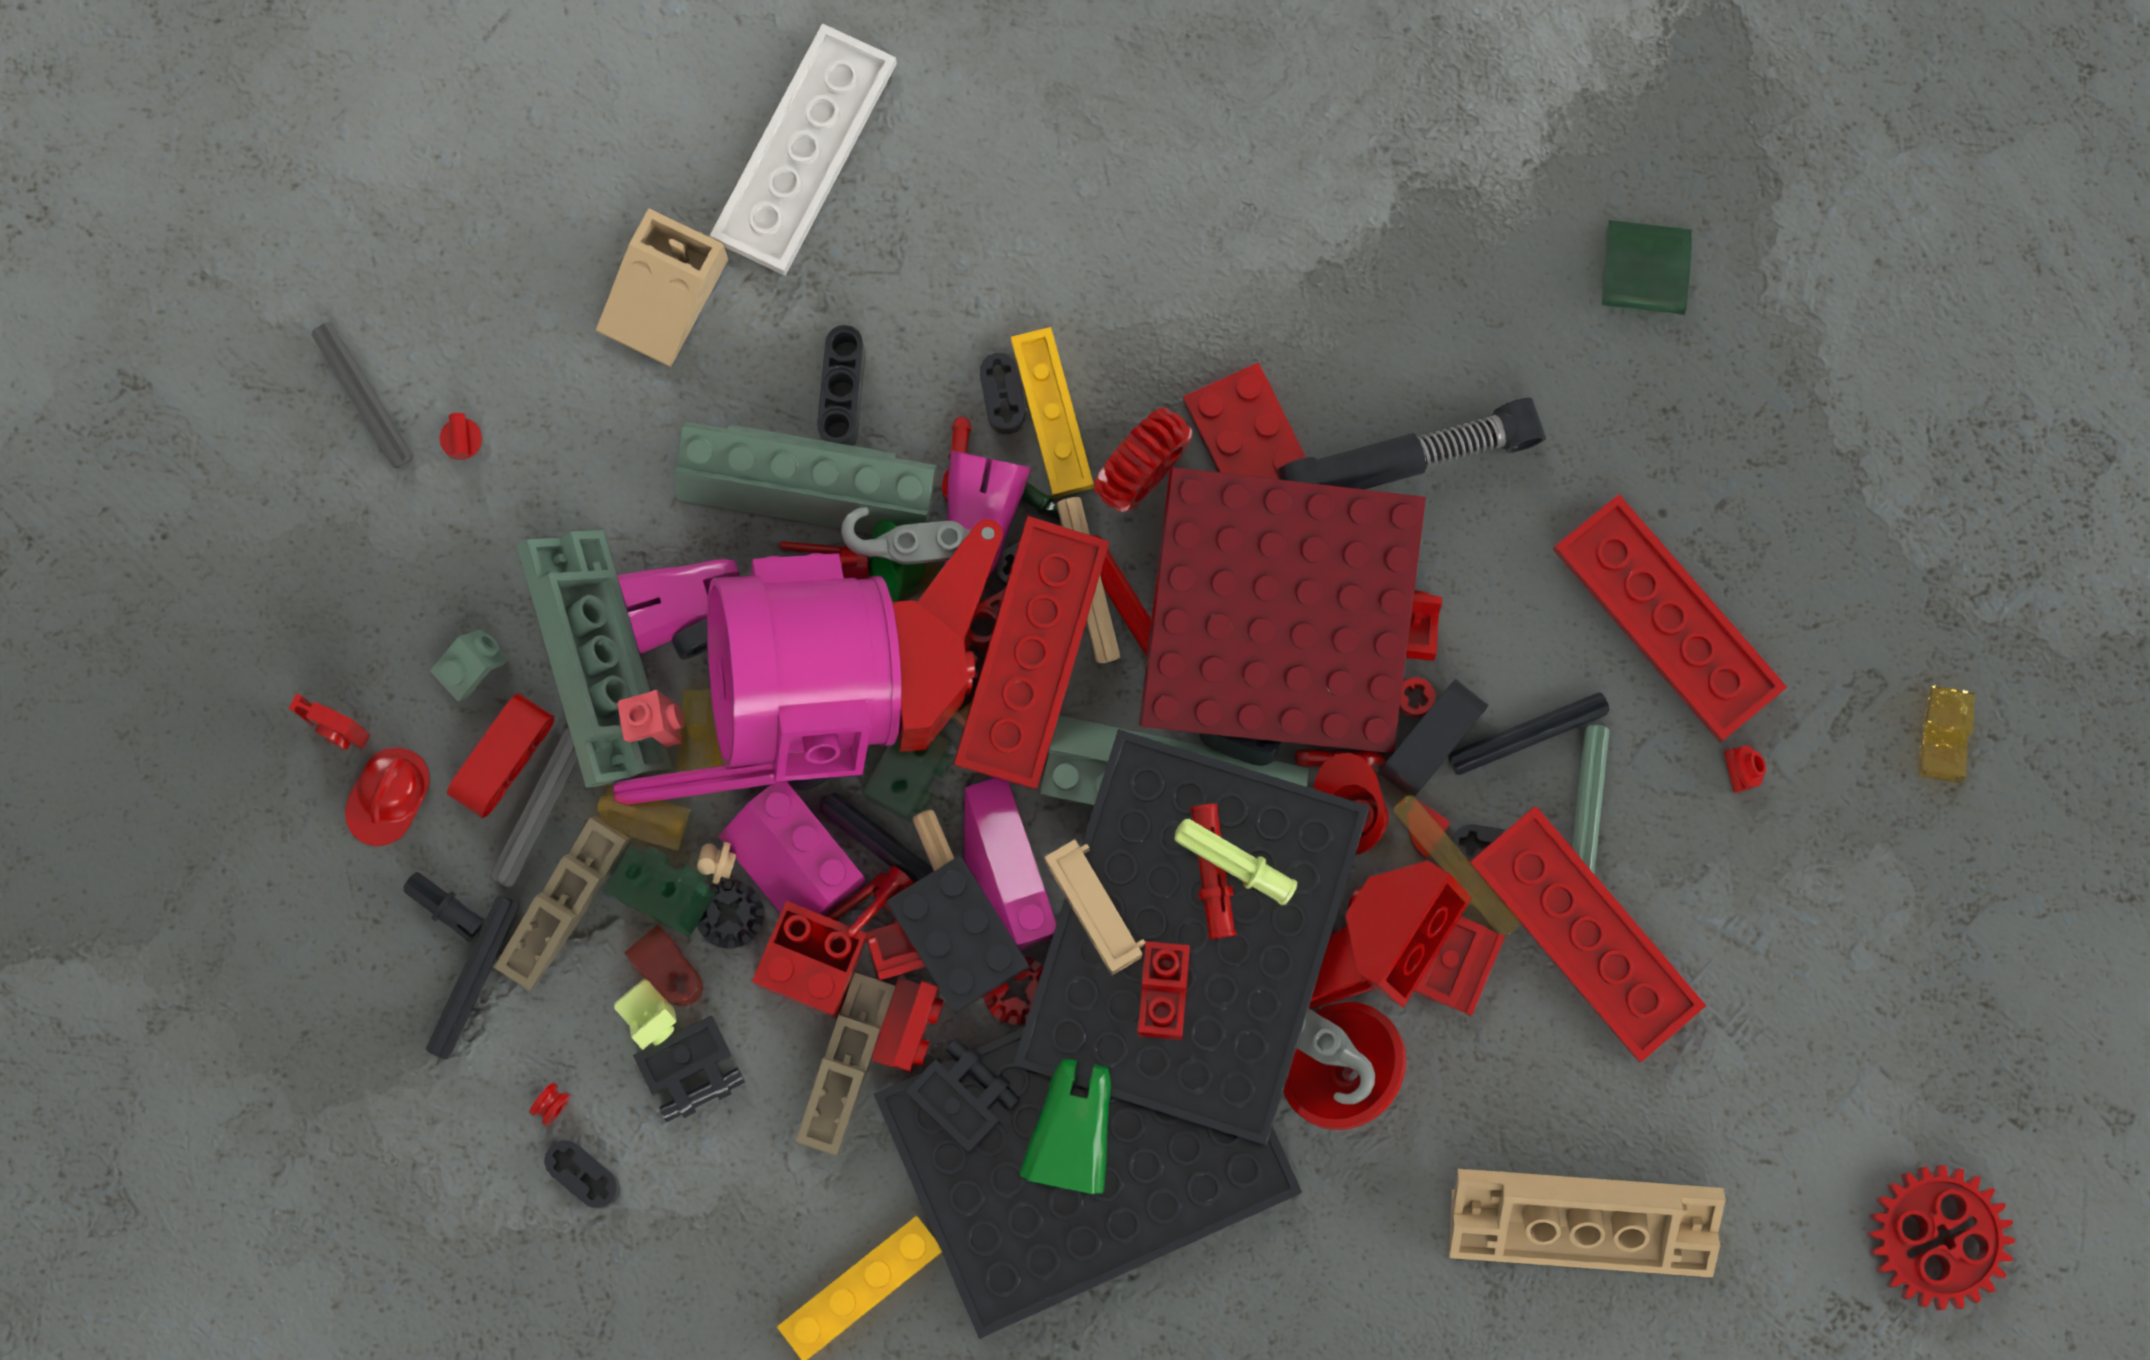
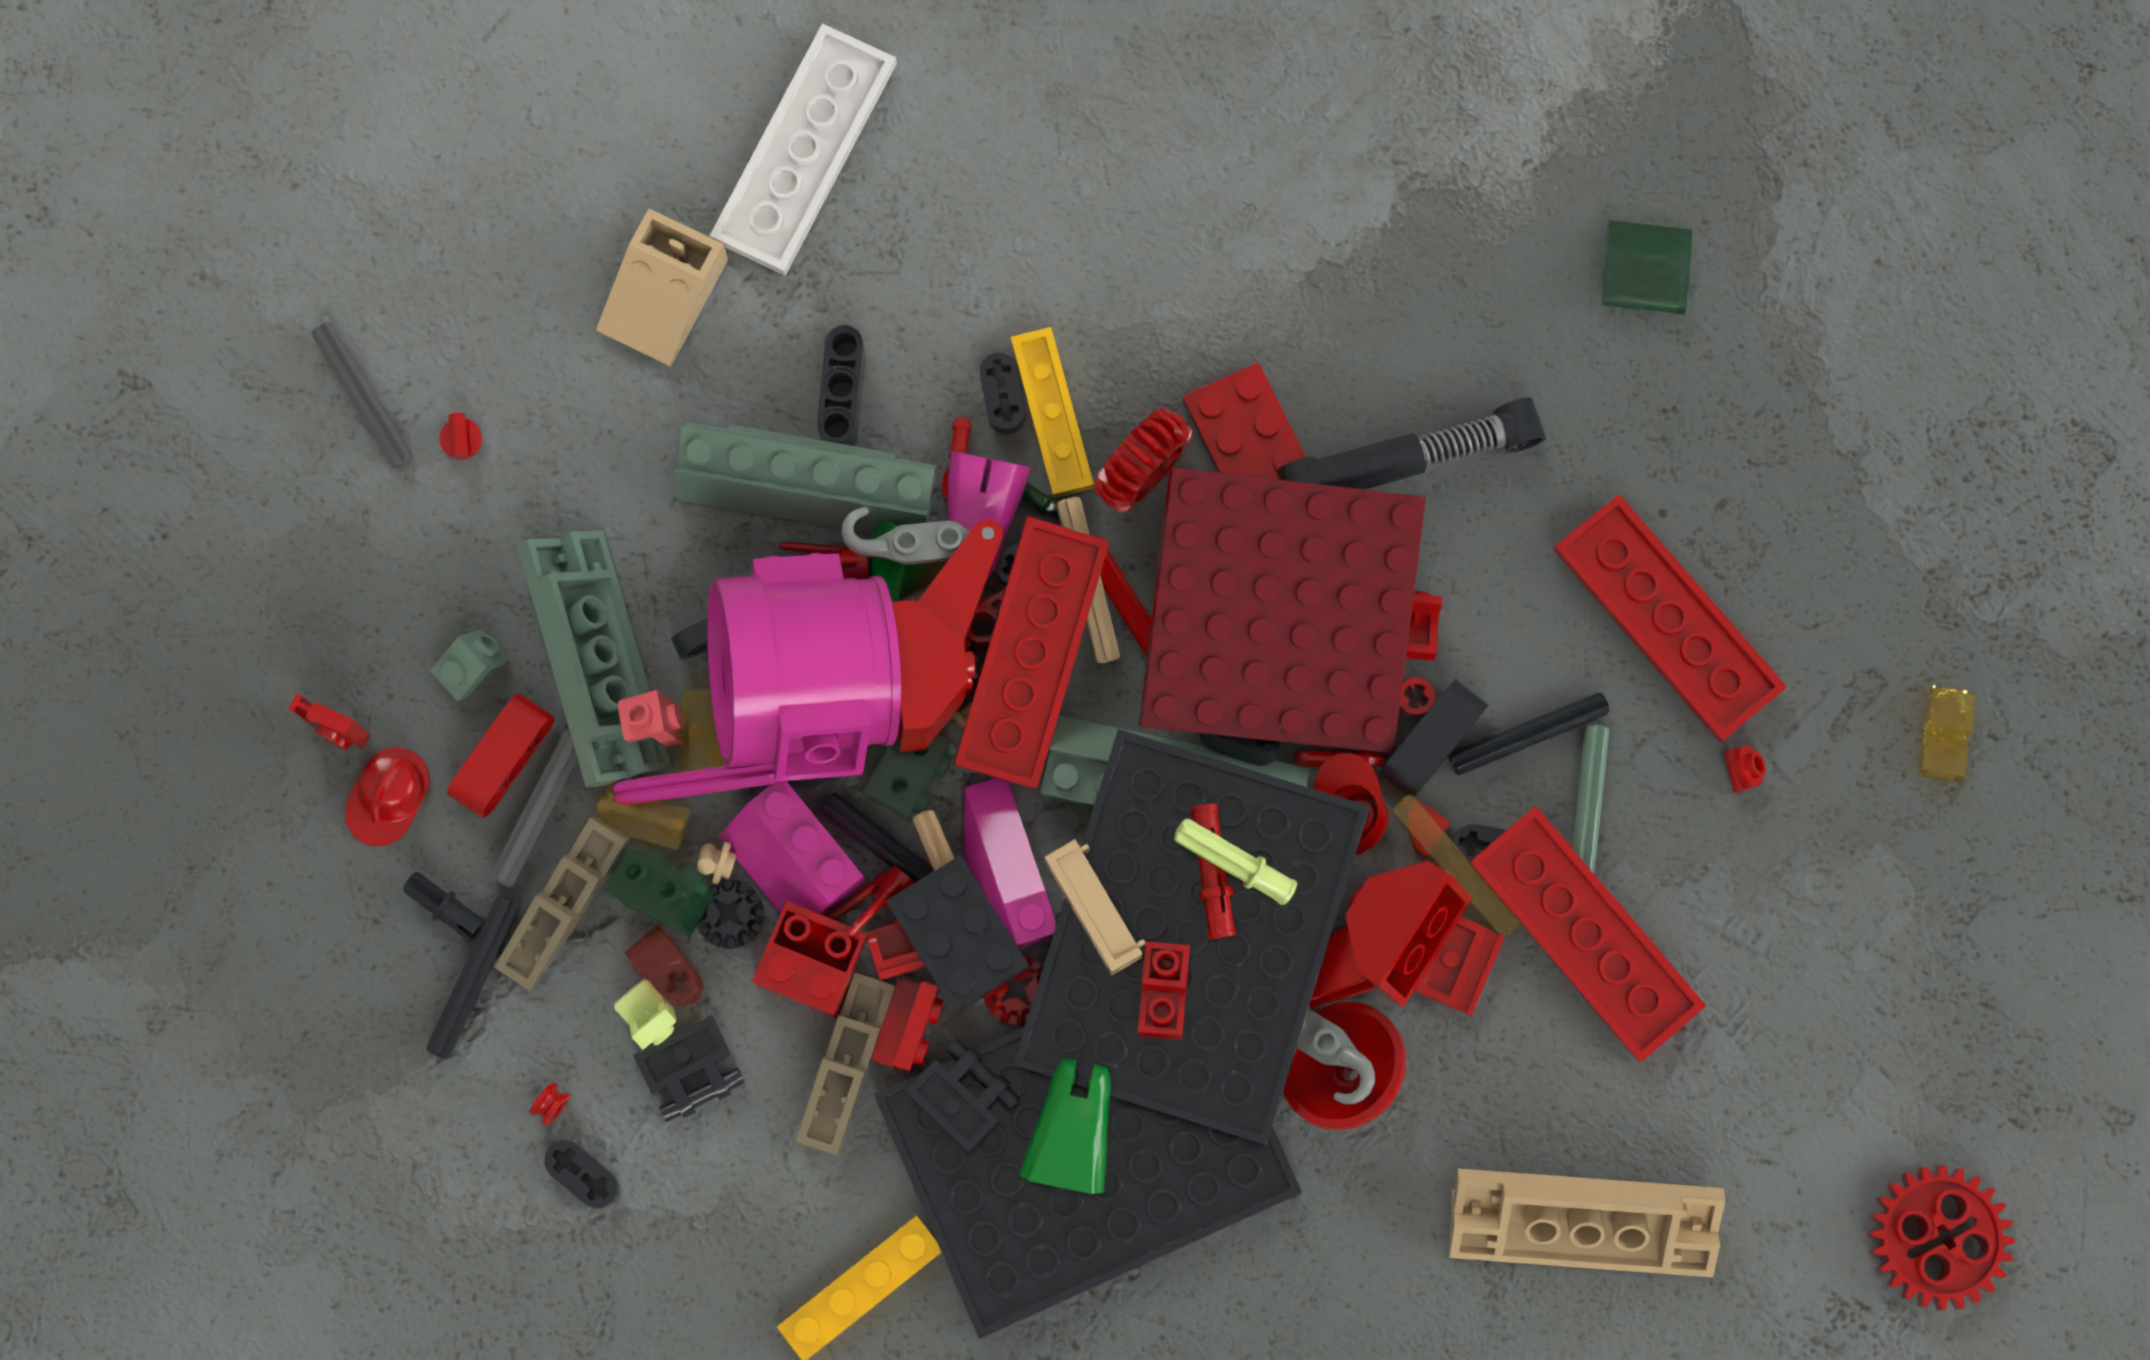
dark pink piece [617,559,740,654] -> none

